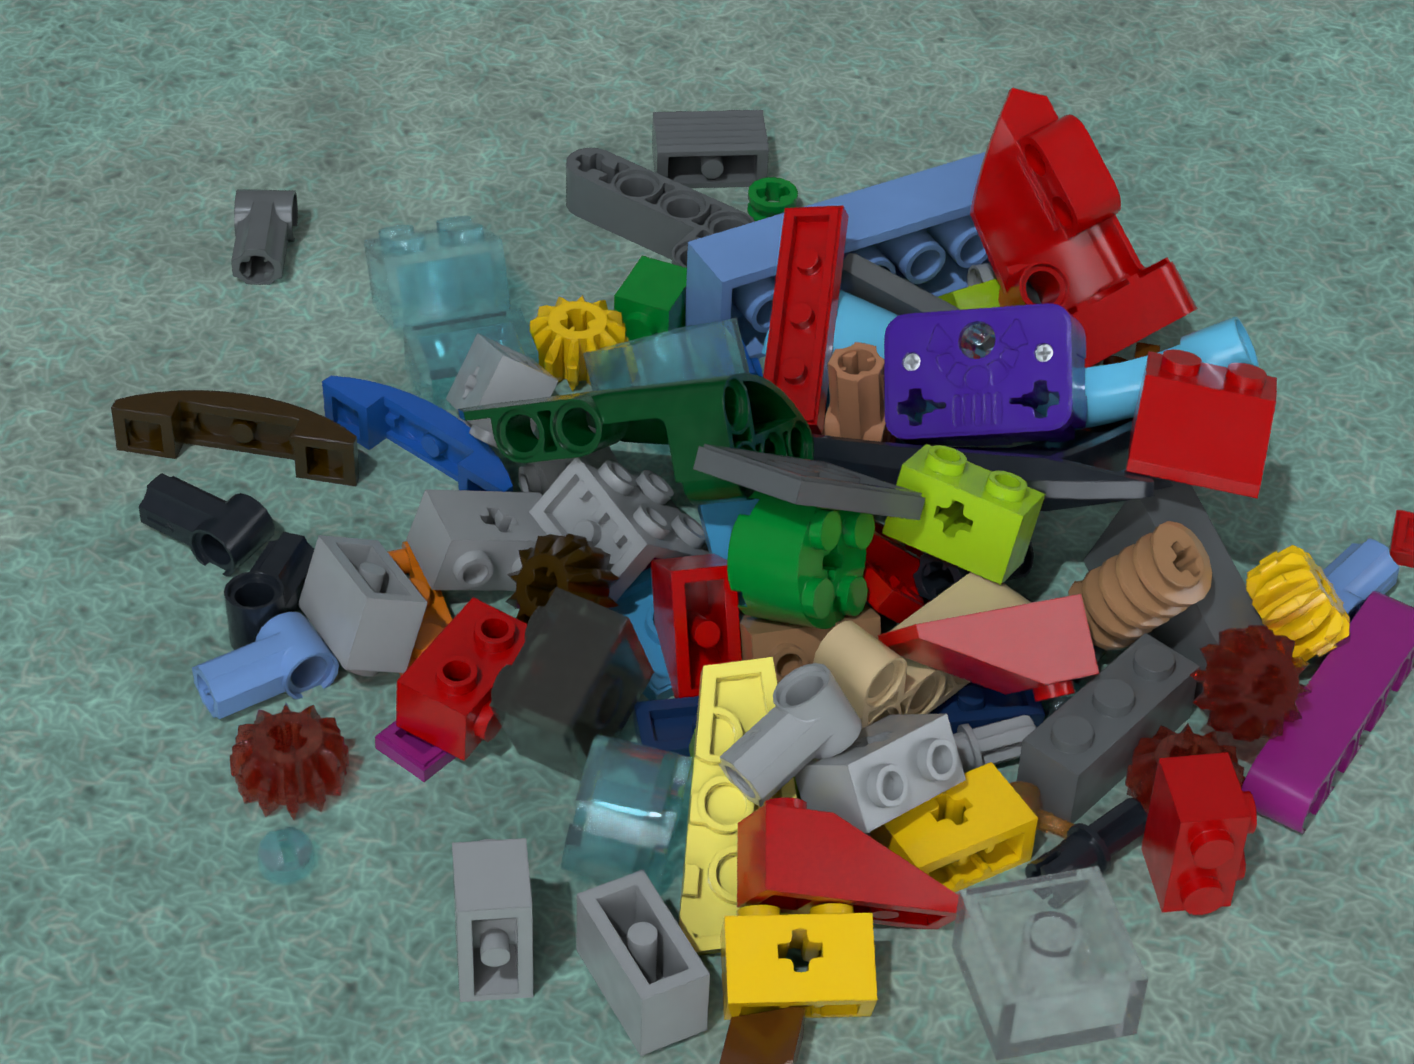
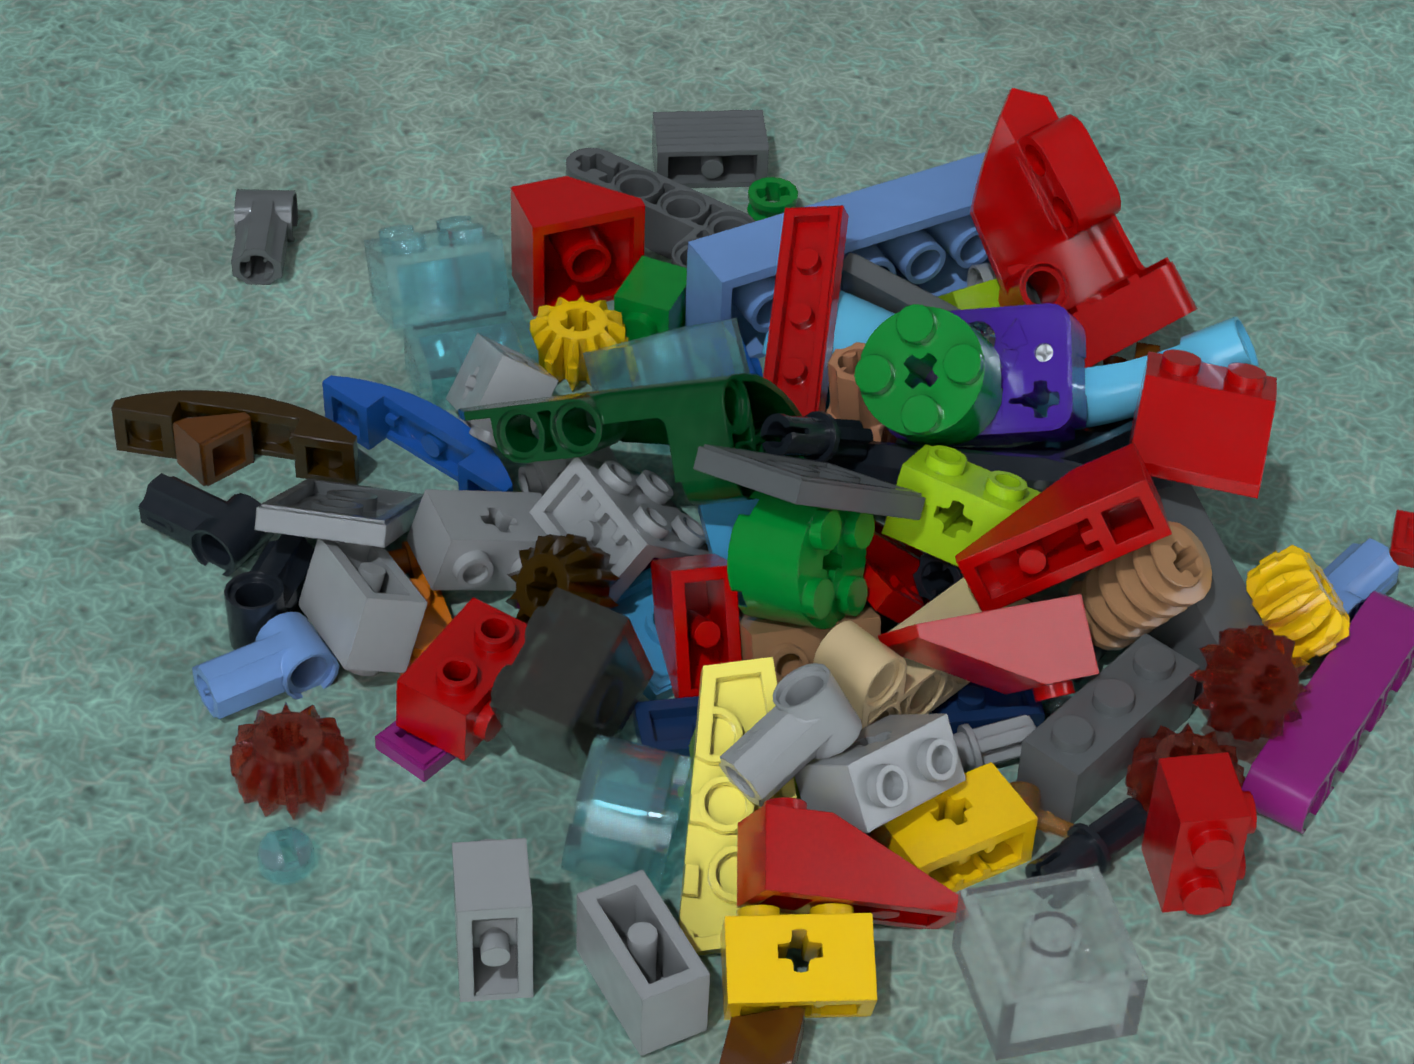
none -> reddish brown slope [173,412,255,486]
none -> dark grey tile [255,478,423,548]
none -> red slope [510,176,645,317]
none -> black axle [761,411,873,462]
none -> green brick [854,304,1003,446]
none -> red slope [955,443,1172,612]

